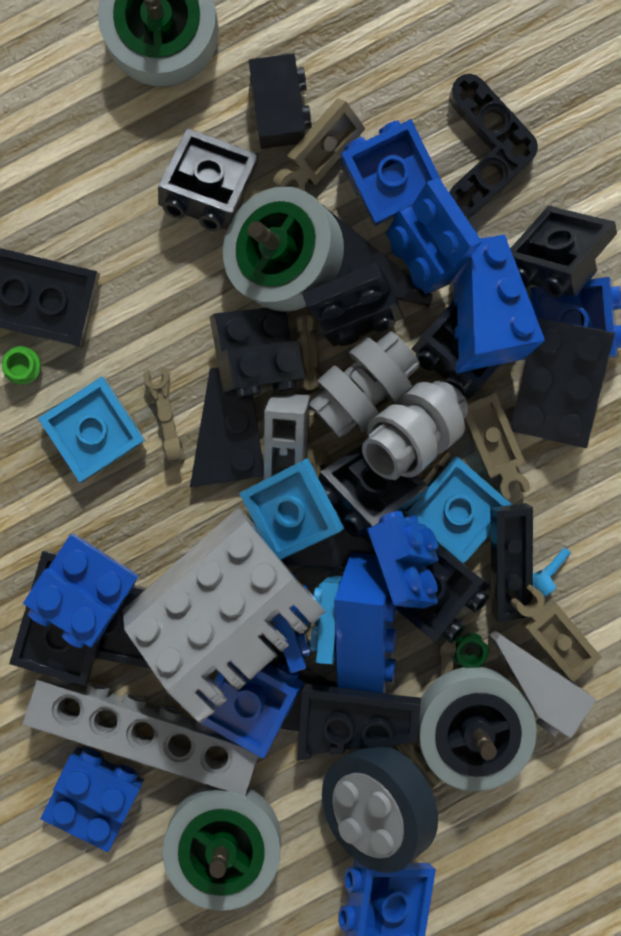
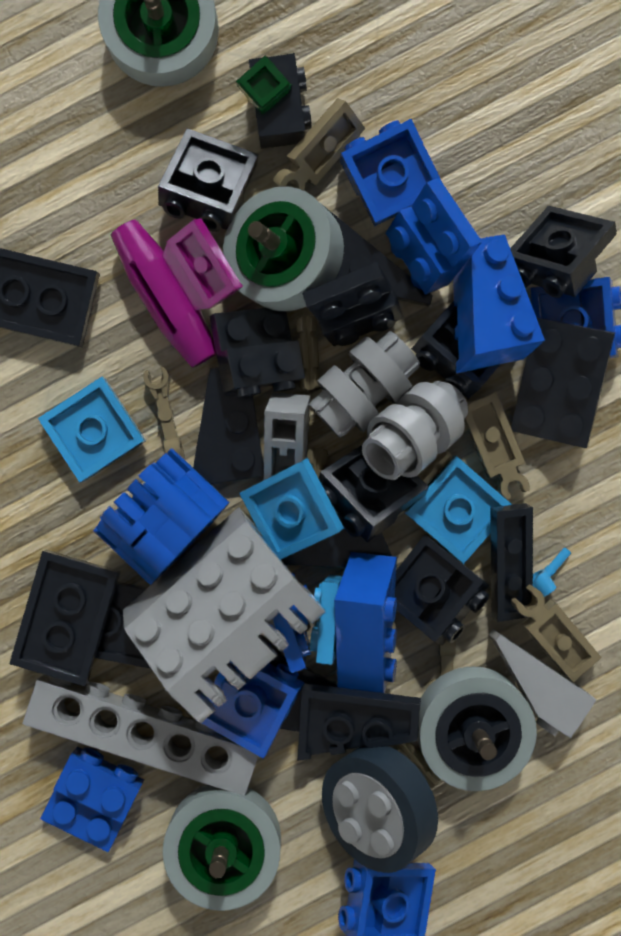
bright green plate [2,346,41,385] -> none
blue plate [22,533,140,648] -> none
blue plate [368,511,439,609] -> none
black beam [449,73,538,219] -> none
dark green plate [452,632,489,668] -> none
none -> blue piece [93,448,230,586]
none -> magenta plate [111,218,243,368]
none -> dark green tile [236,55,292,116]

